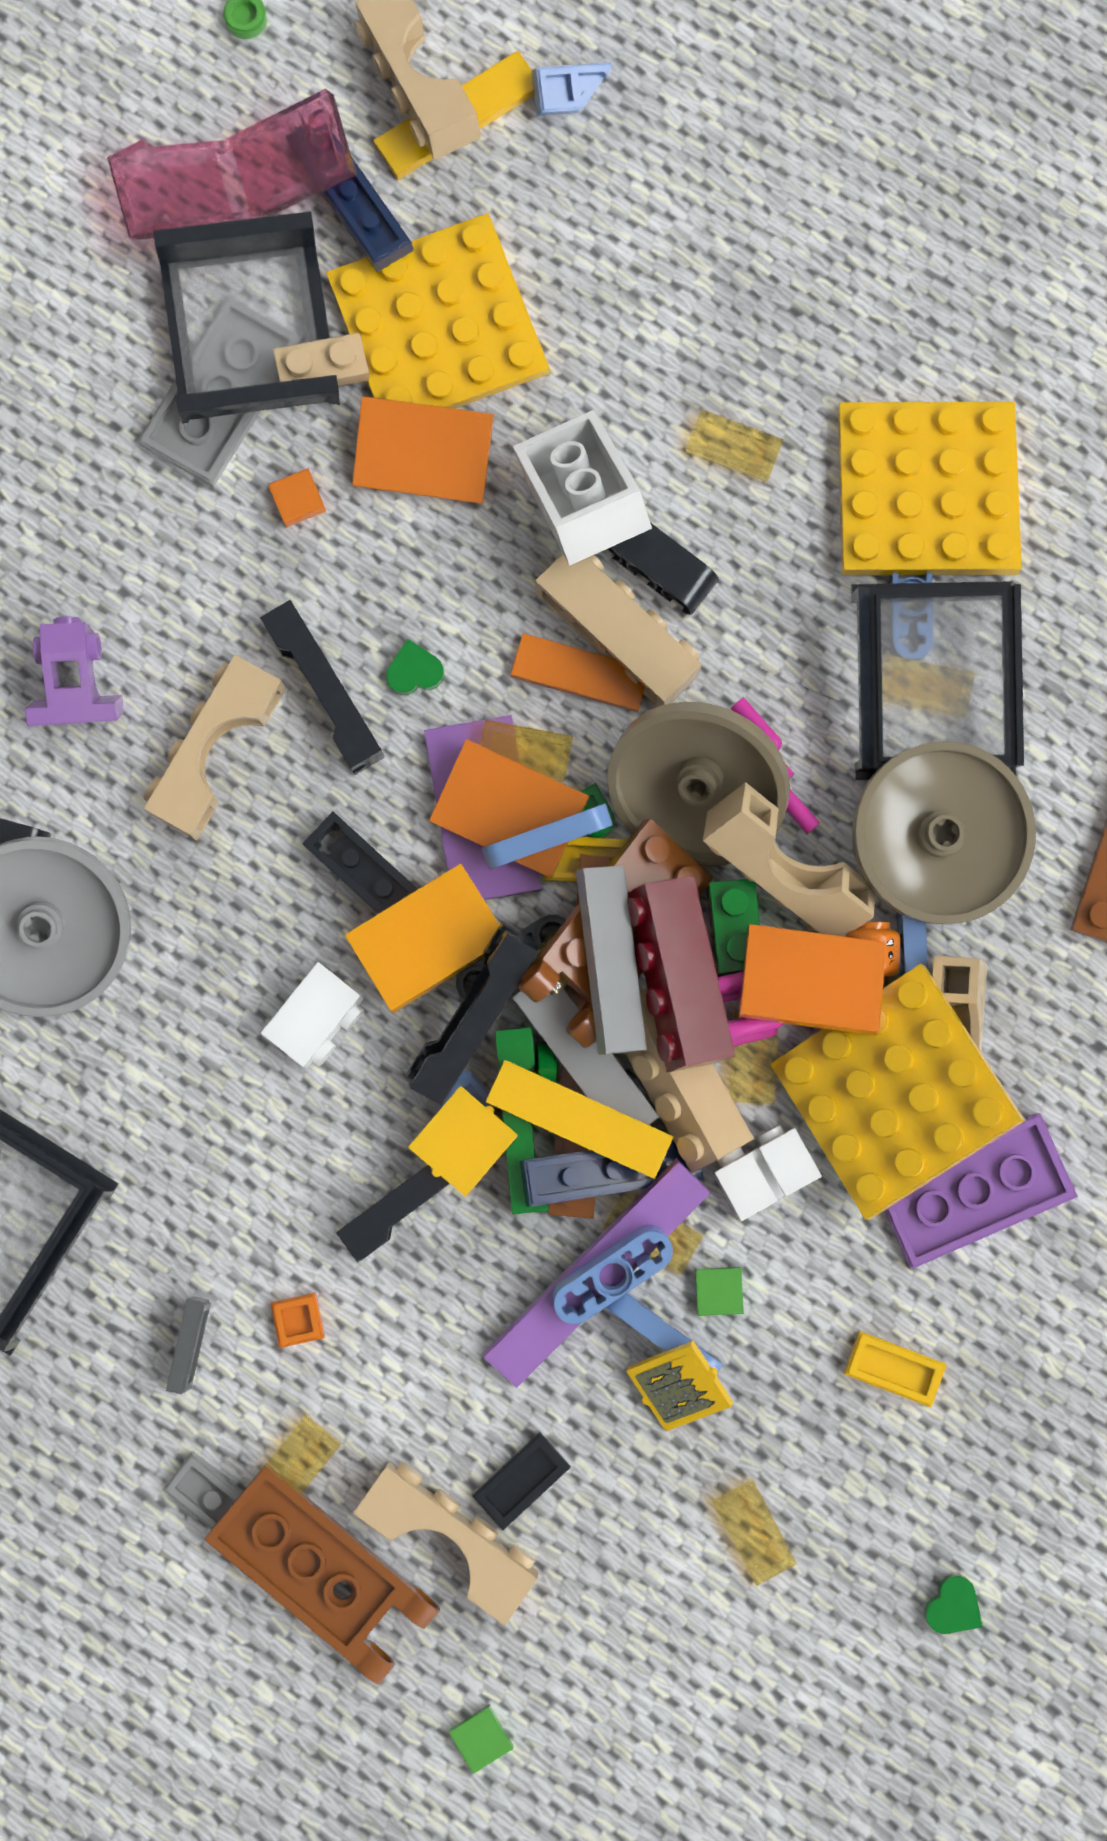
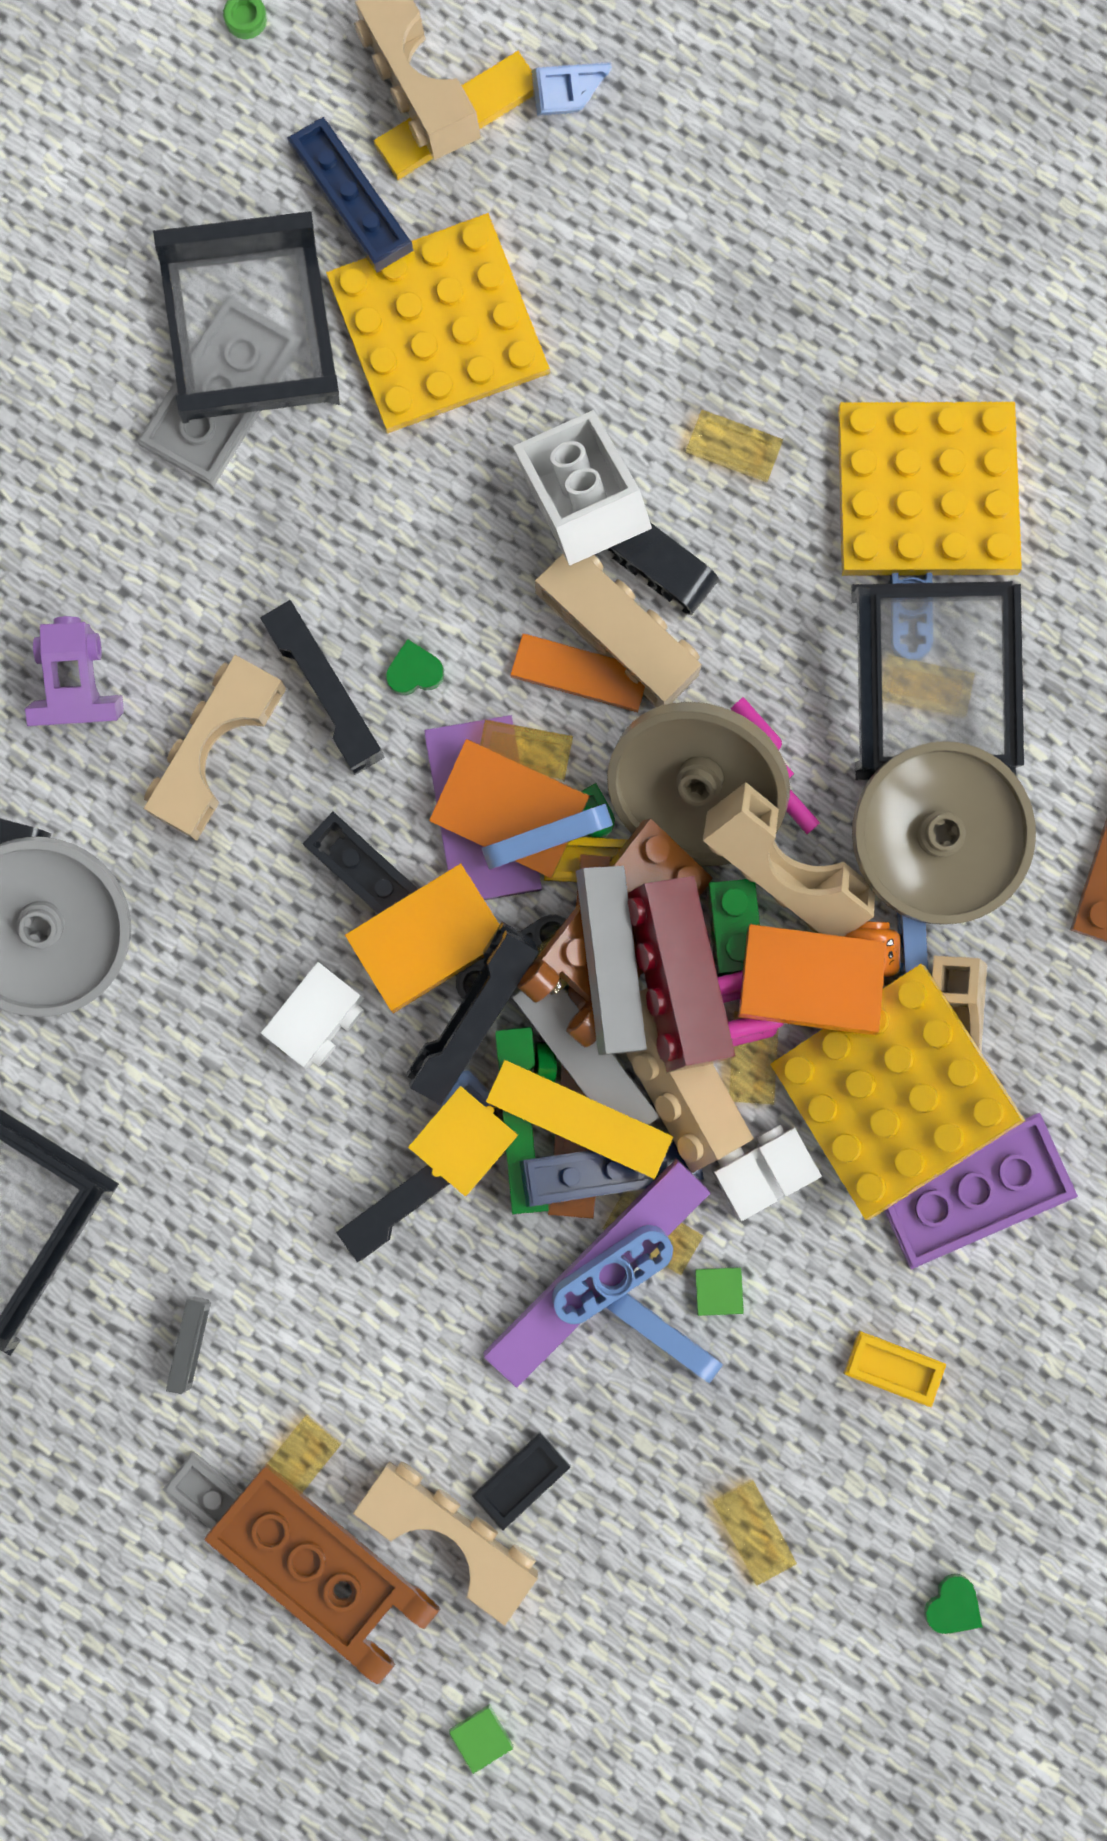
clear pink windscreen [107,88,357,240] -> none
orange tile [268,468,326,528] -> none
orange tile [270,1292,325,1348] -> none
tan plate [273,333,369,386] -> none
orange tile [352,396,494,504] -> none
piece [626,1340,733,1431] -> none

